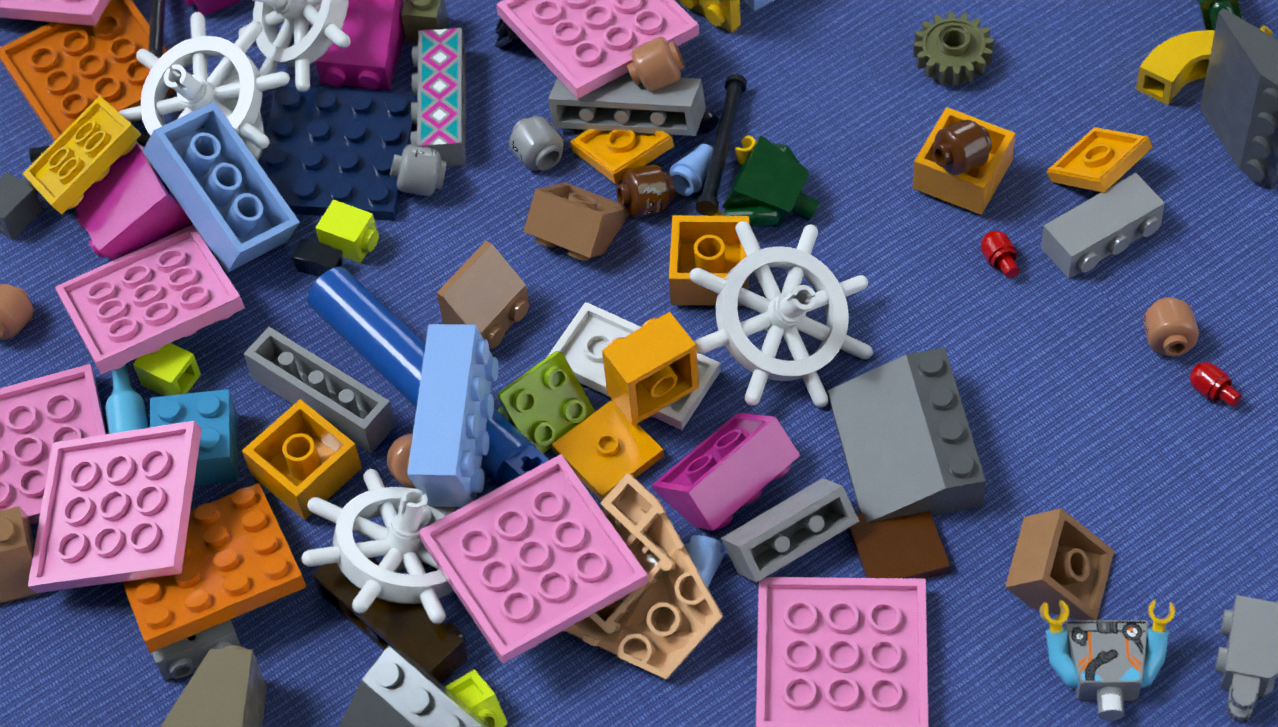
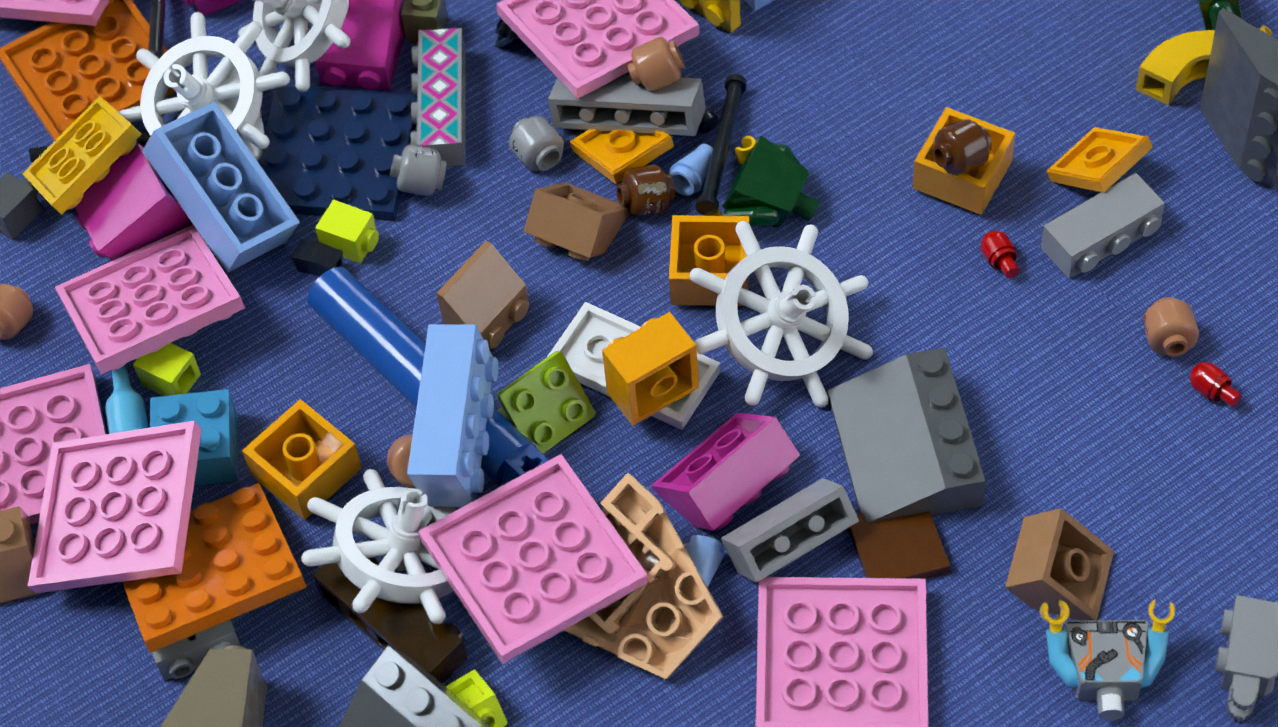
light grey brick [244,327,396,454] -> none
light orange plate [551,400,664,501] -> none
olive gear [913,11,994,85] -> none

